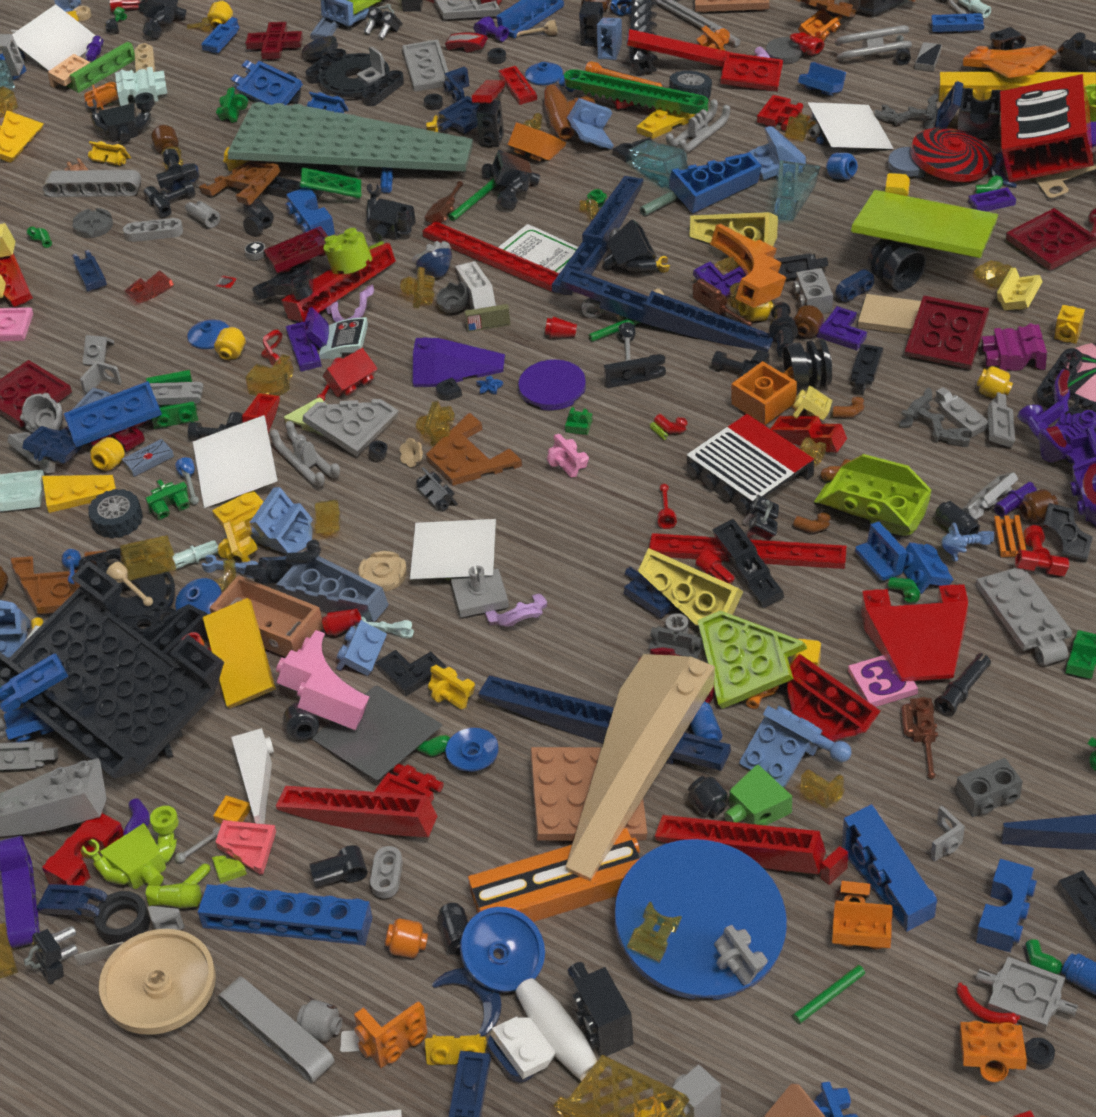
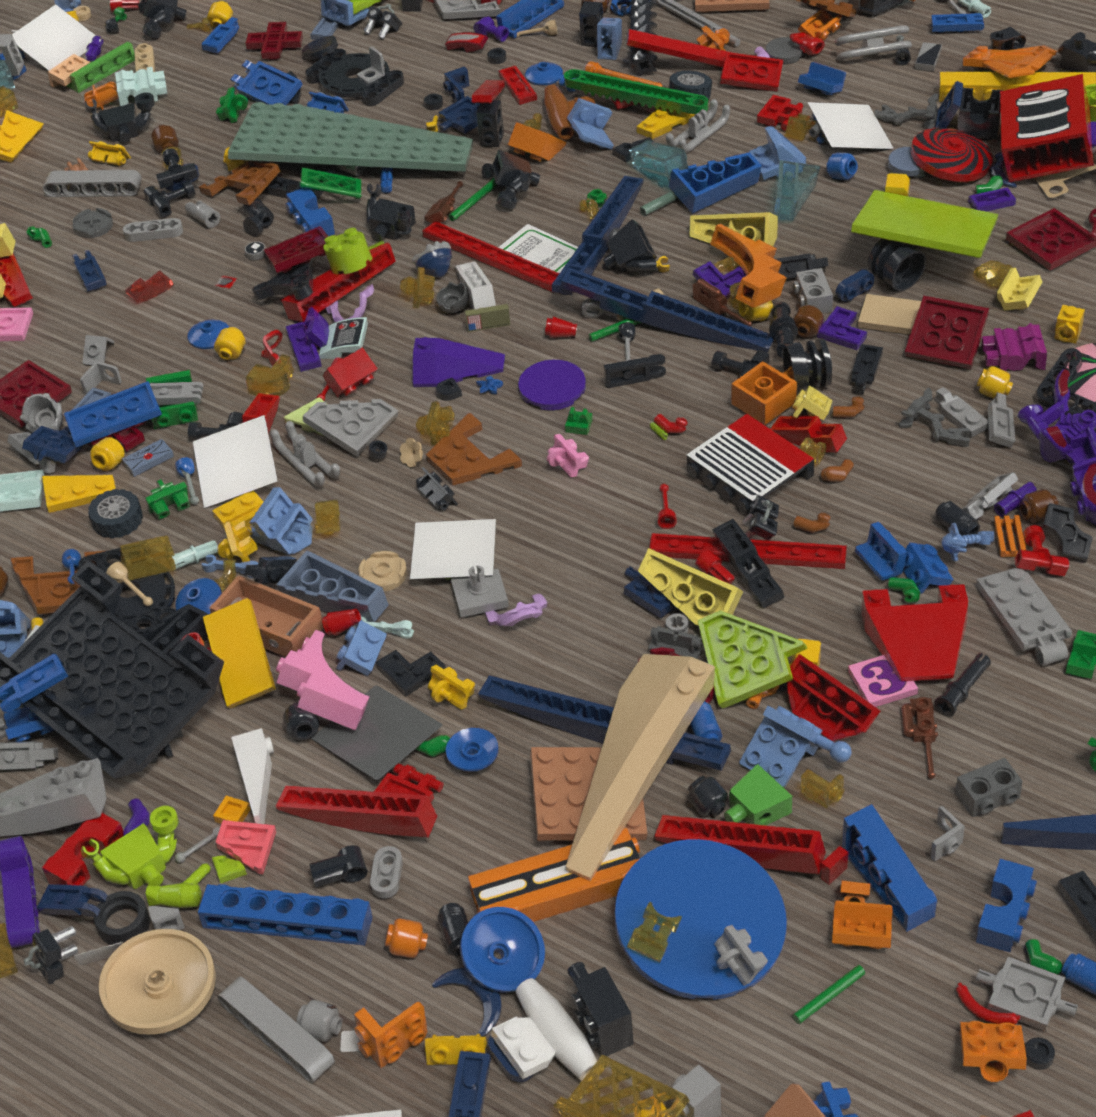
black arm [286,540,321,565] -> none
light grey tile [402,39,449,92] -> none
lime slope [814,454,931,536] -> none

